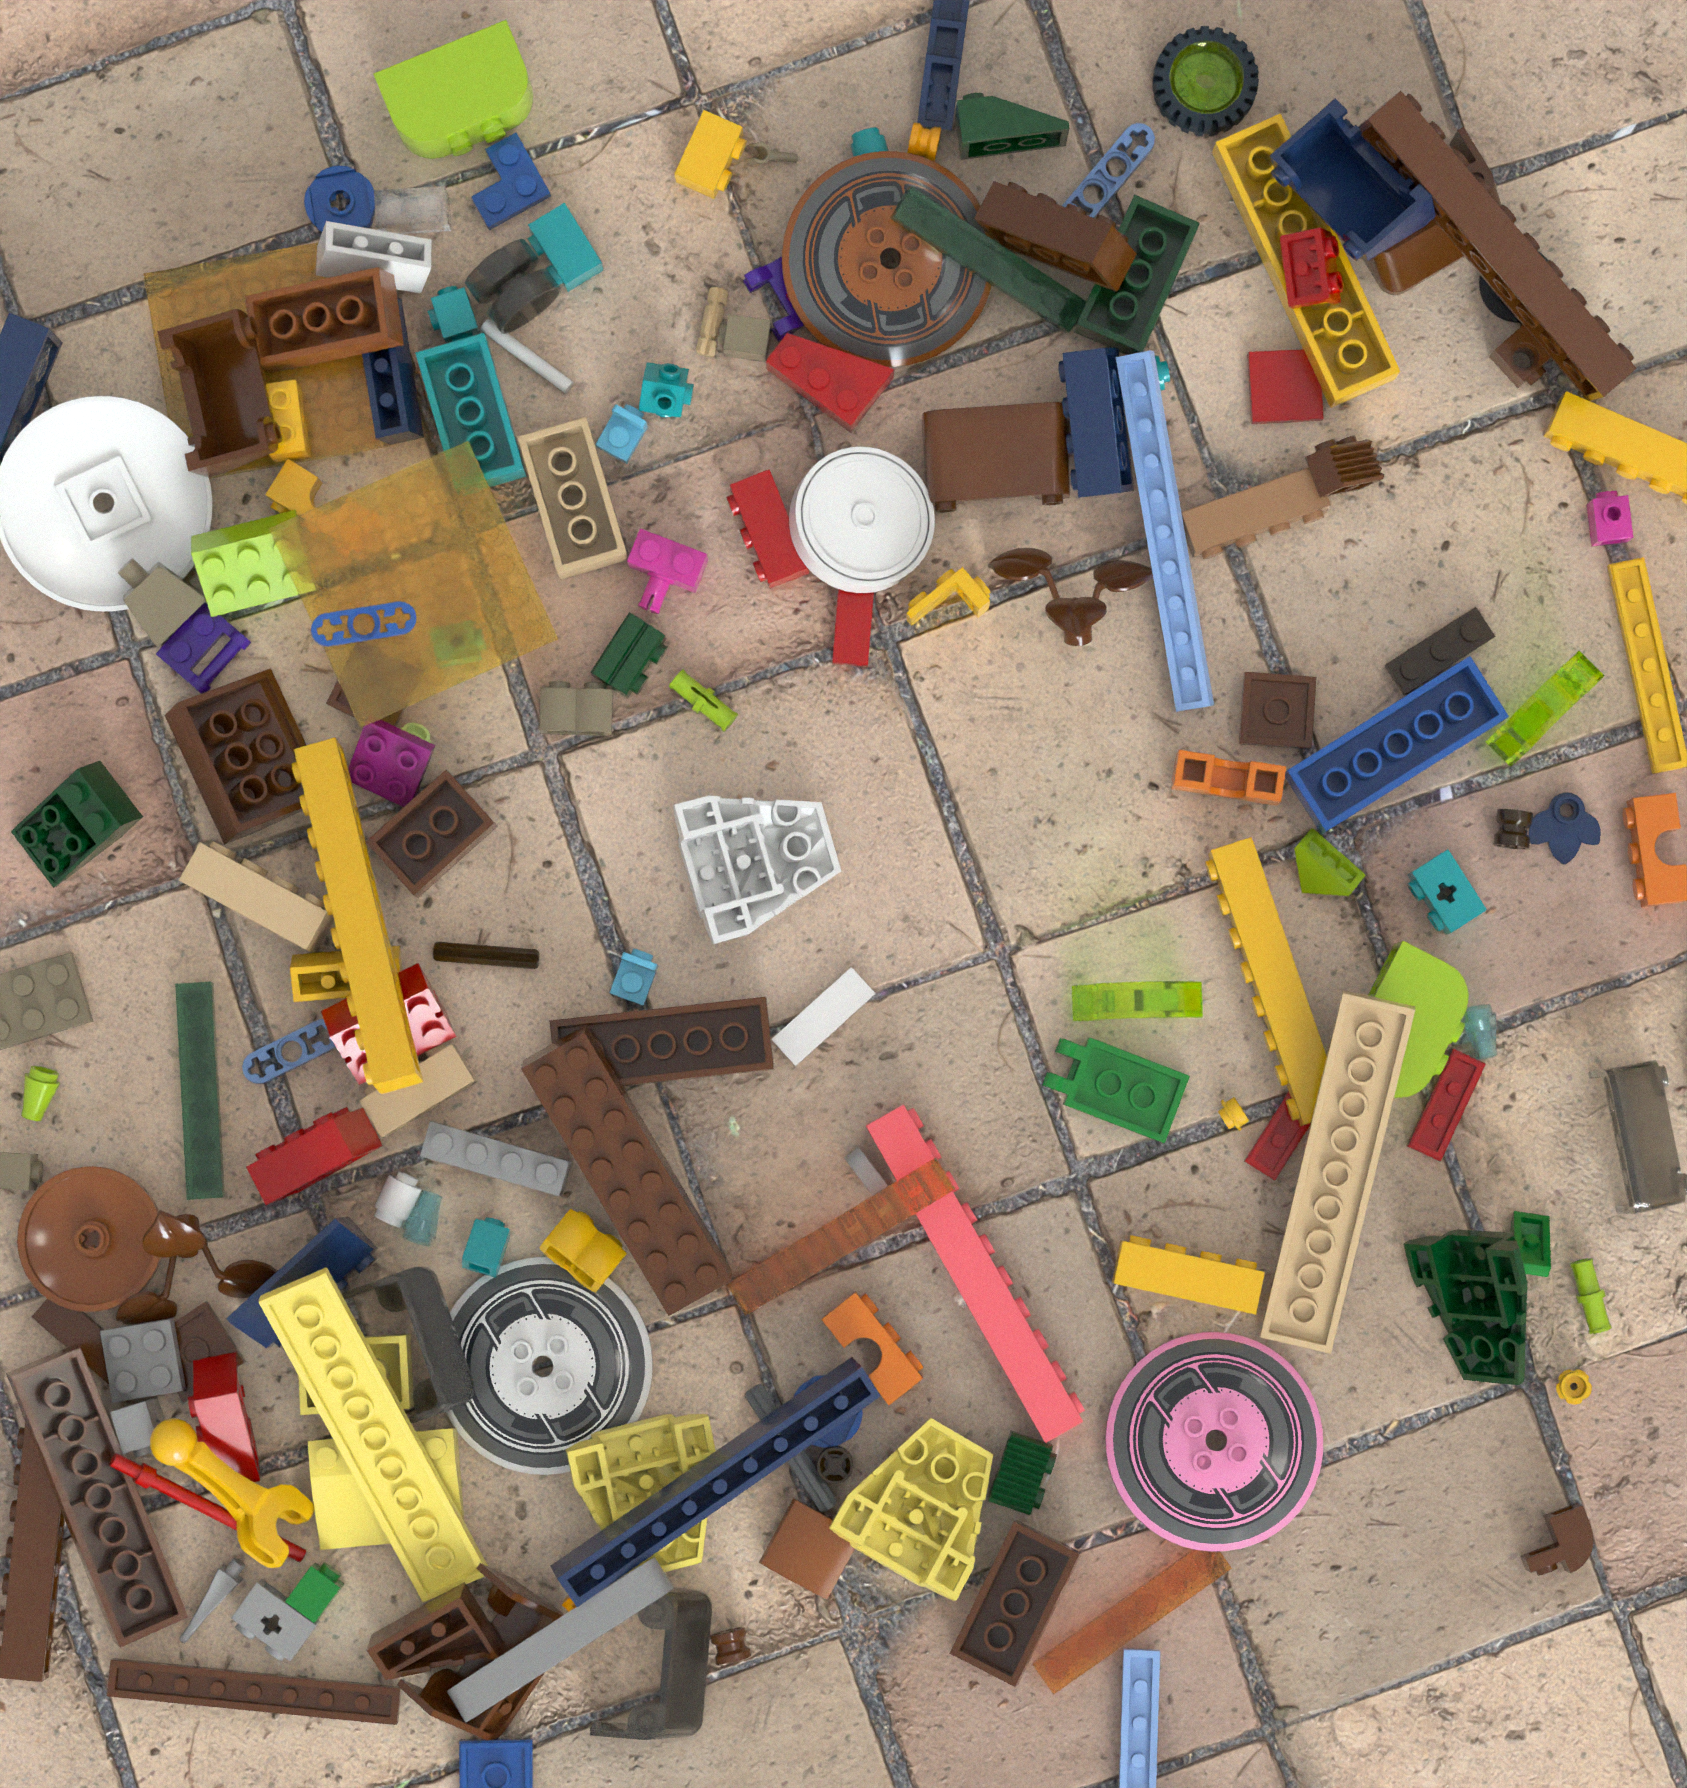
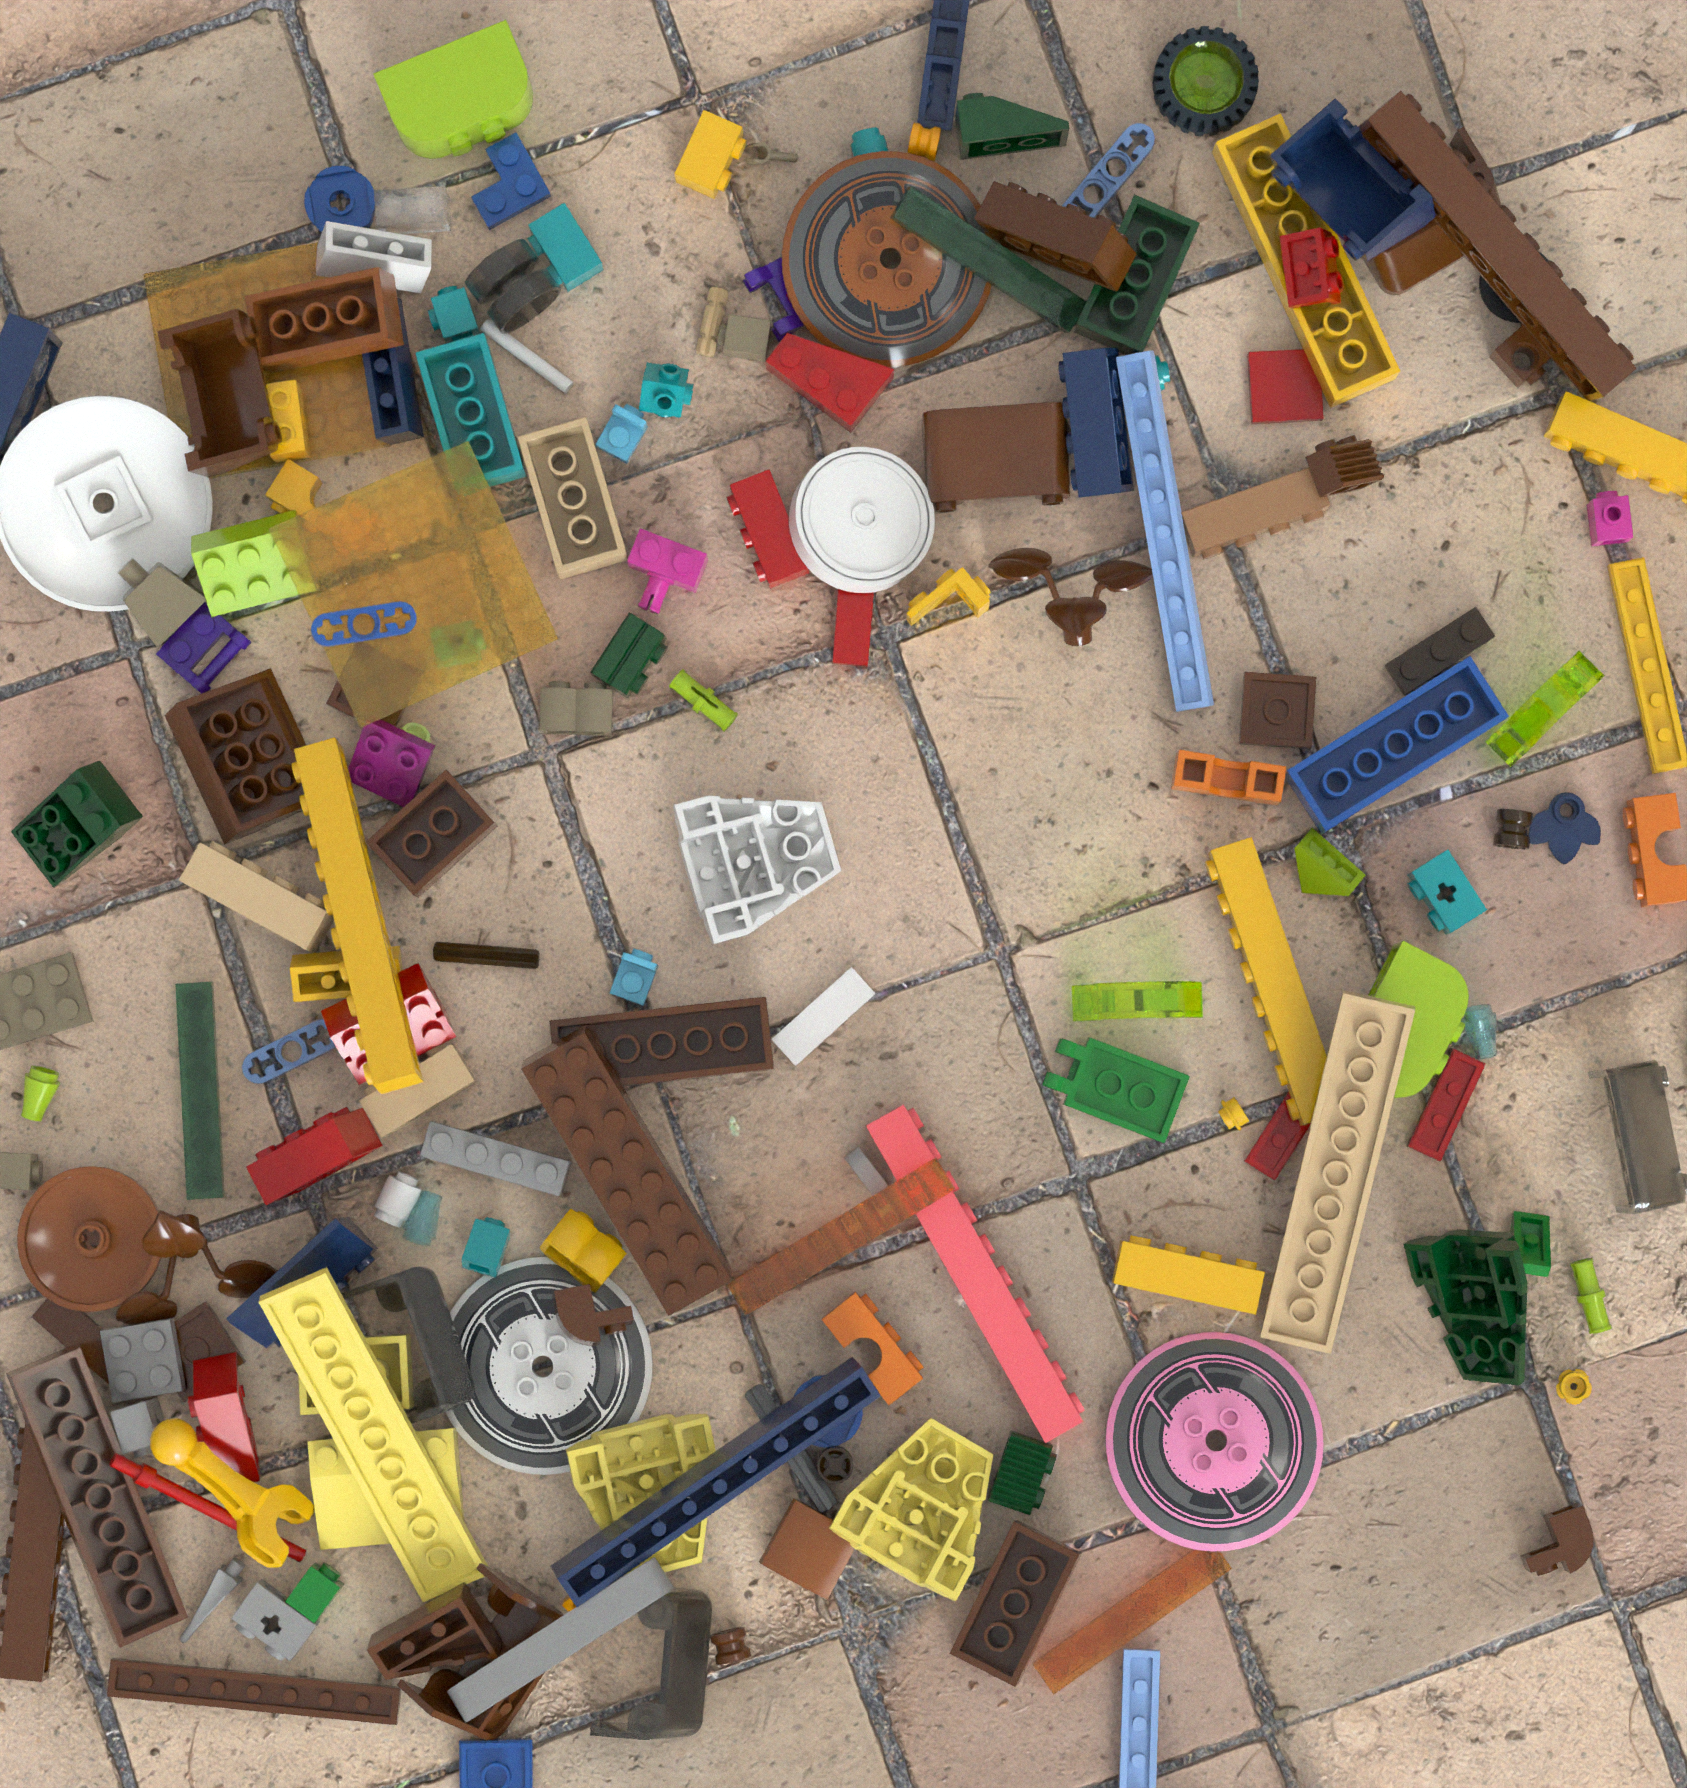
none -> reddish brown brick [552,1284,634,1346]

